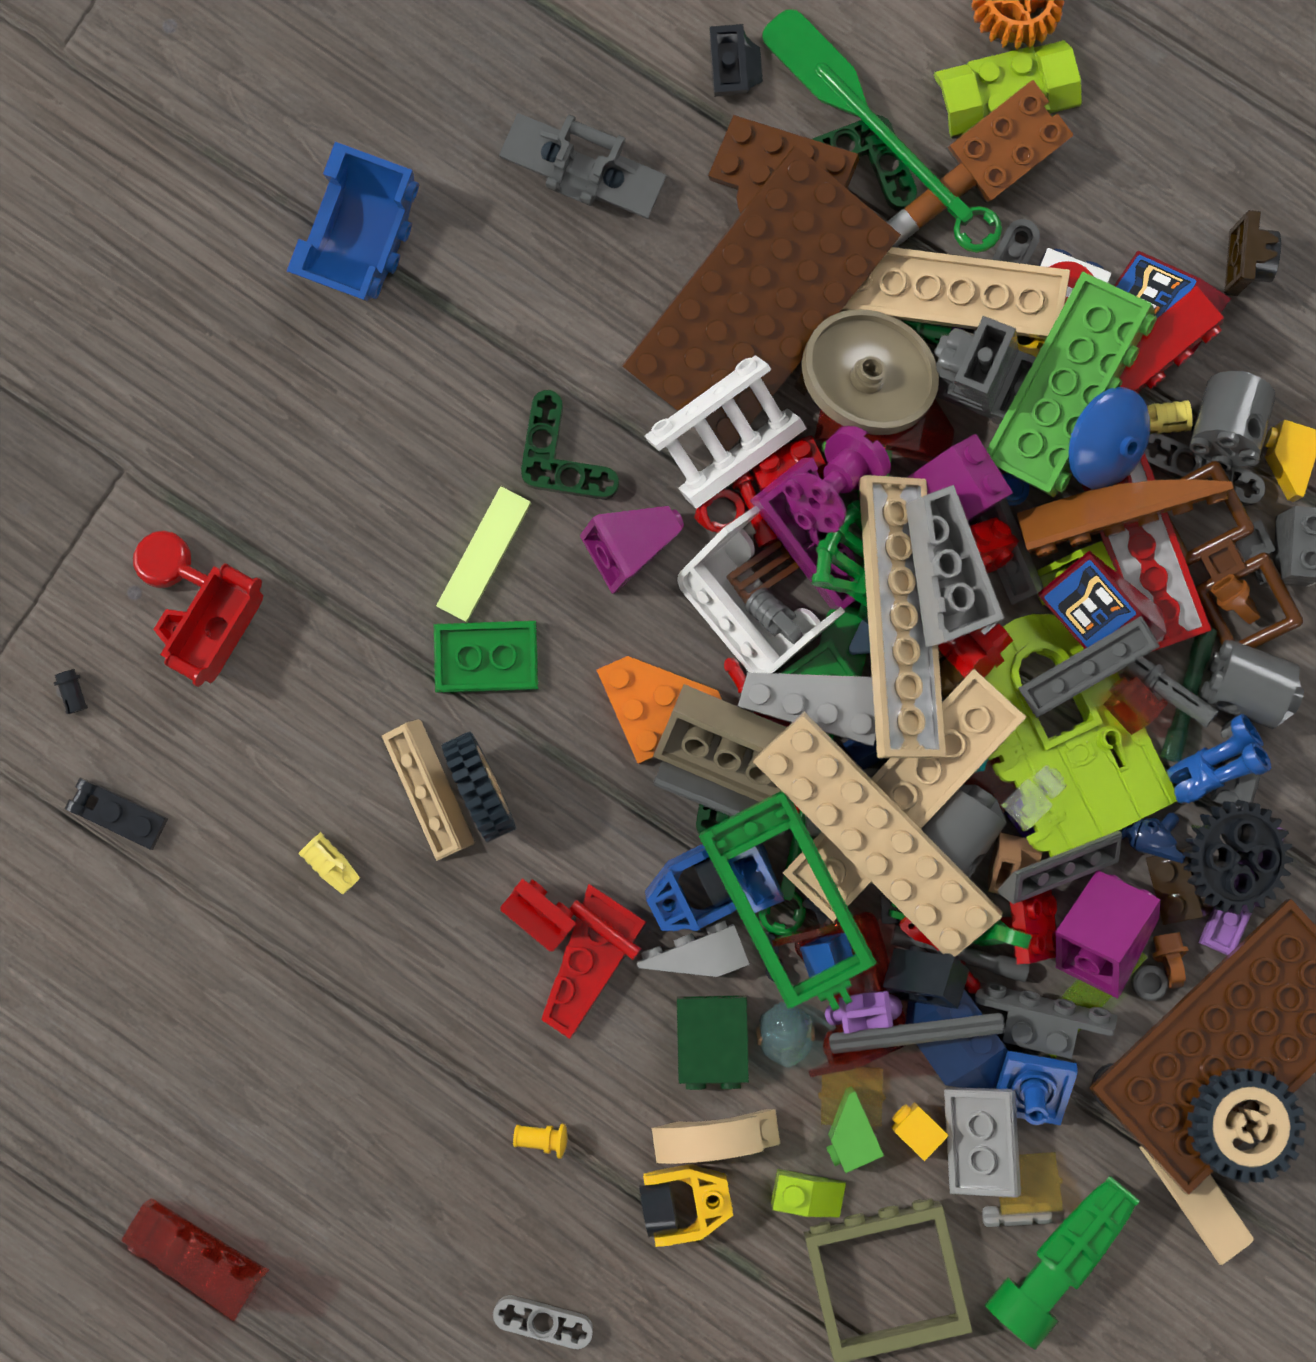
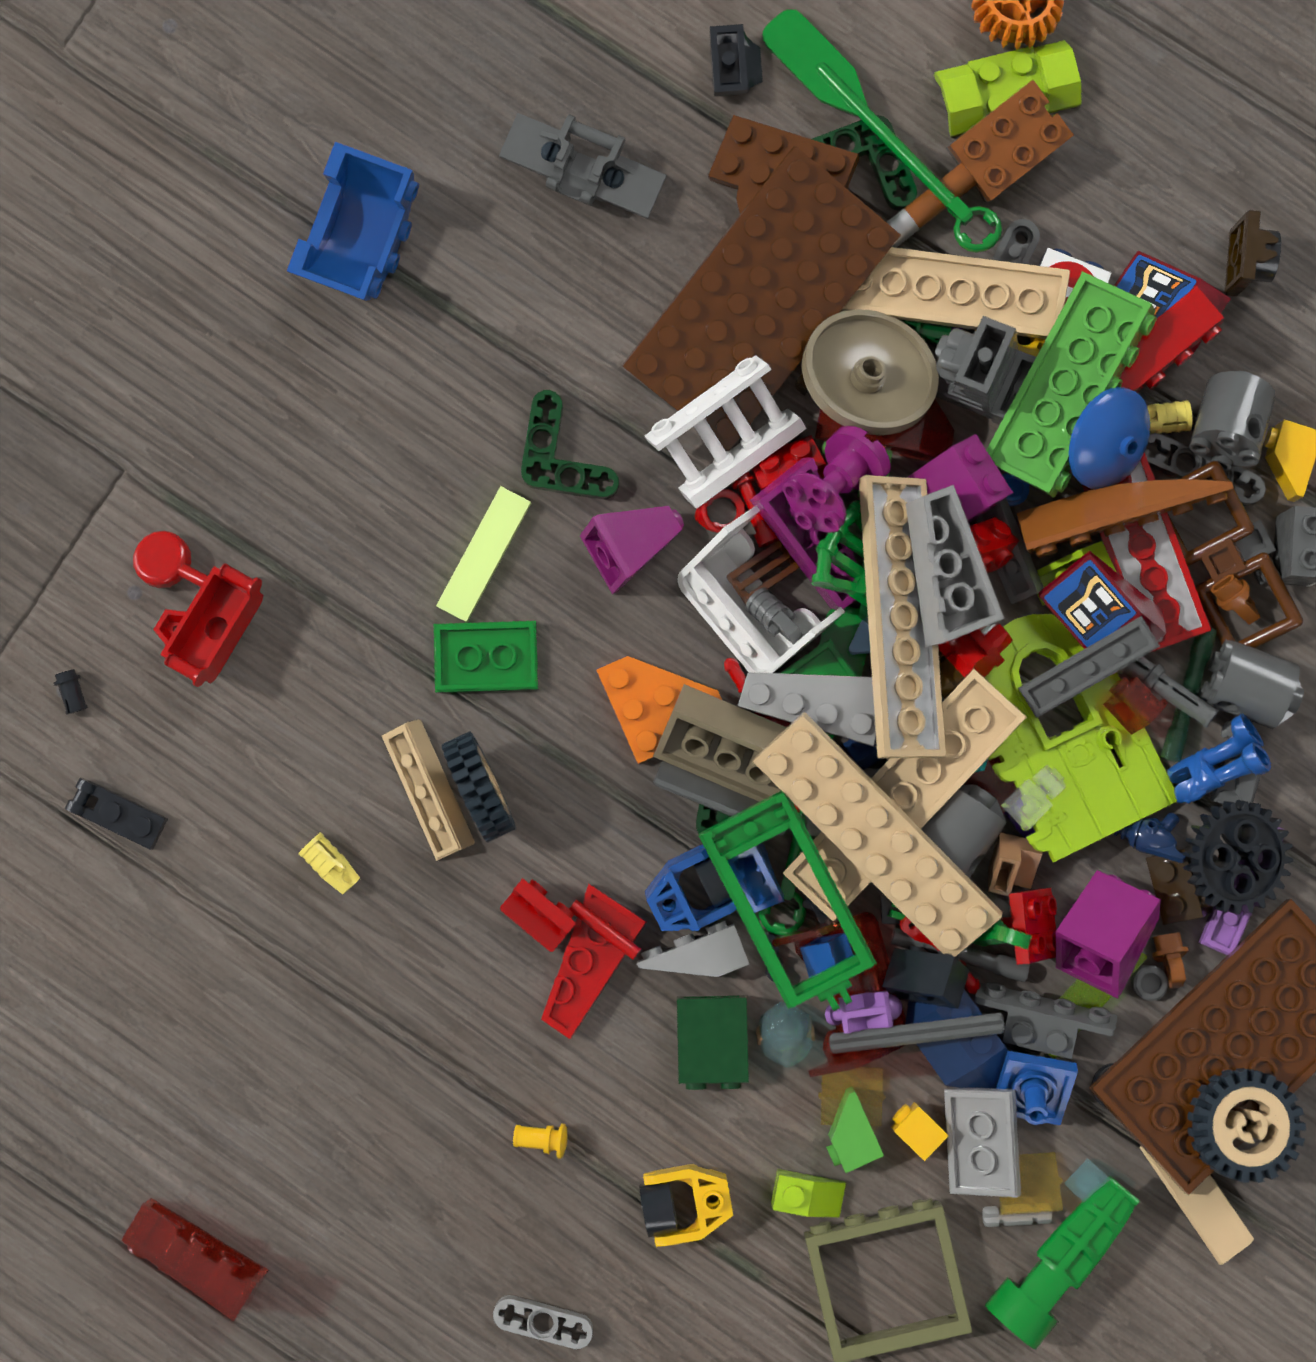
tan arch [652,1109,780,1164] -> none
dark grey slope [998,831,1122,904] -> none
none -> clear light blue plate [1064,1158,1110,1202]

